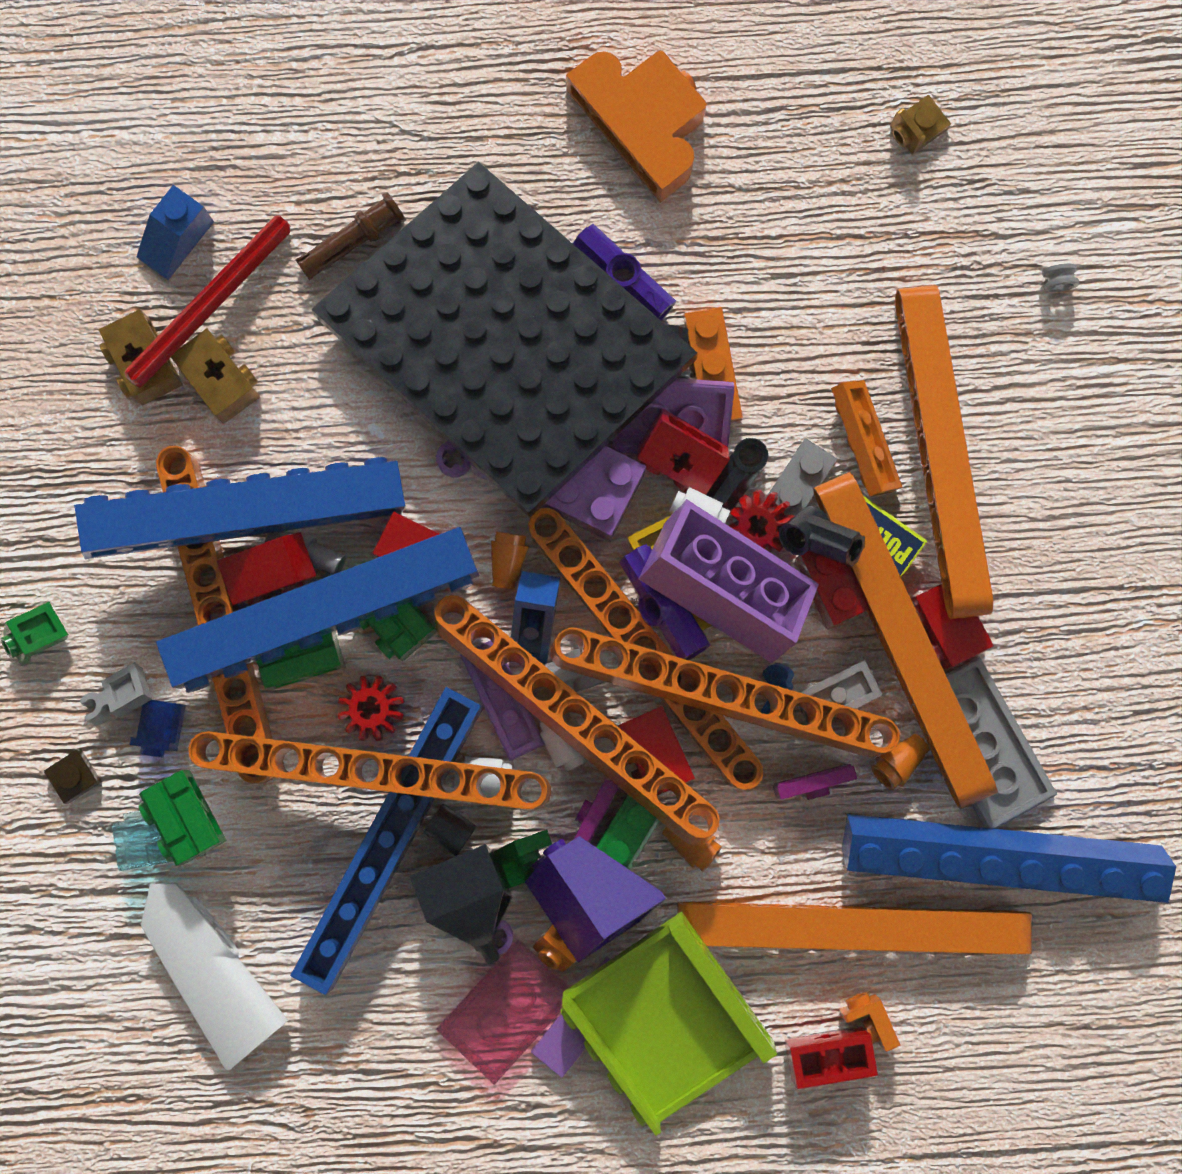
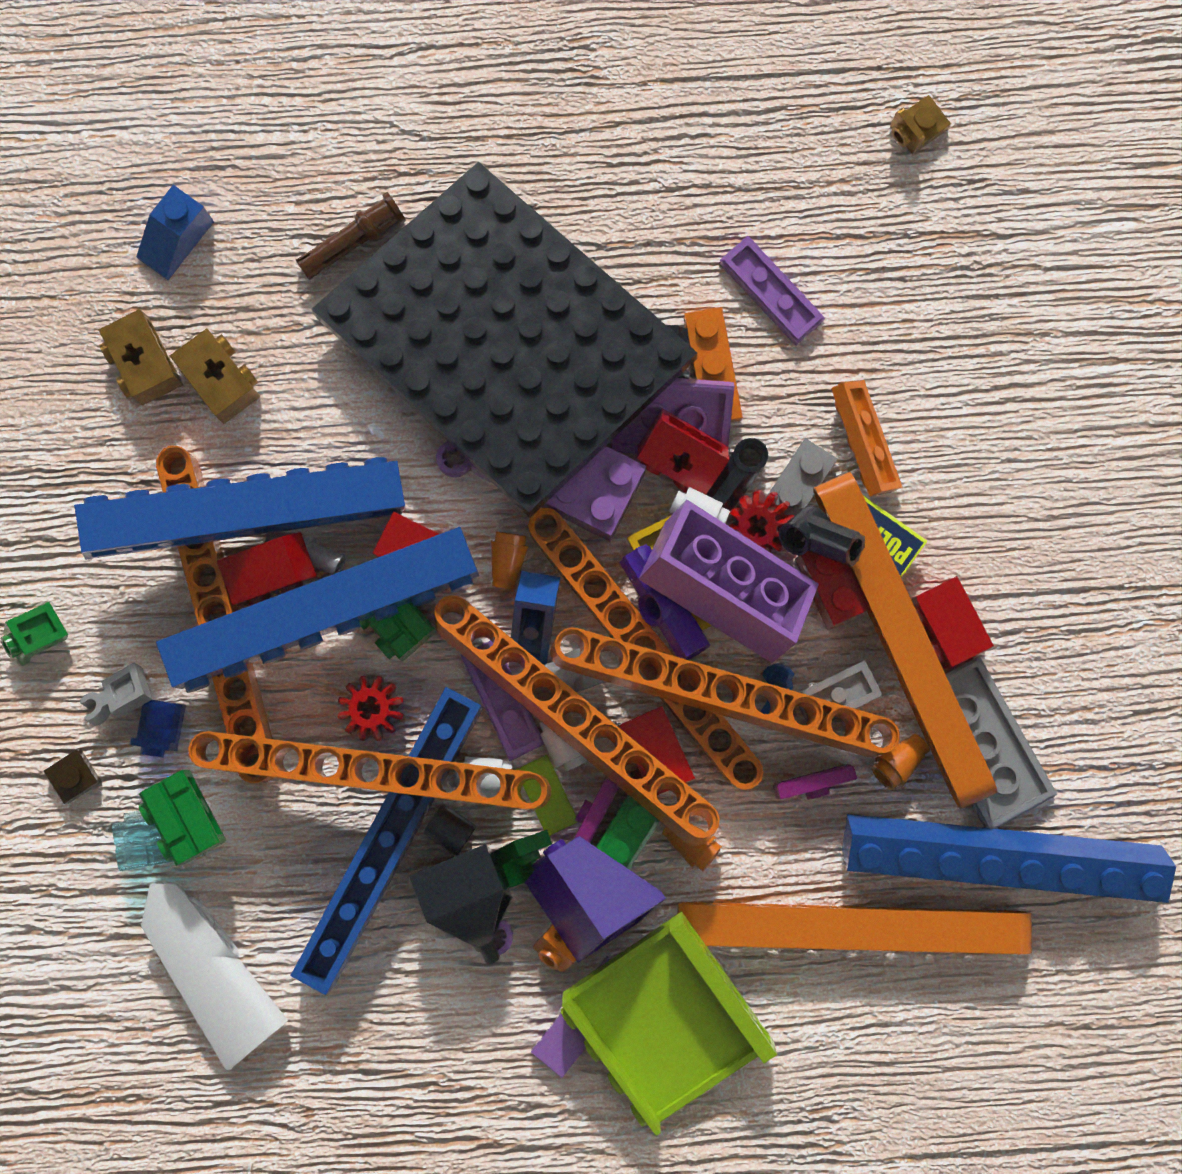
red axle [124,215,291,388] -> none
green brick [256,631,346,690] -> none
clear pink tile [436,938,570,1085] -> none
orange brick [566,51,707,203] -> none
dark purple piece [573,224,676,321] -> none
red brick [784,1027,878,1089] -> none
orange bracket [839,992,901,1052] -> none
orange beam [895,285,993,619] -> none
light grey bush [1042,263,1080,292] -> none
none -> lime sticker [516,755,578,836]
none -> medium lavender tile [719,236,825,346]

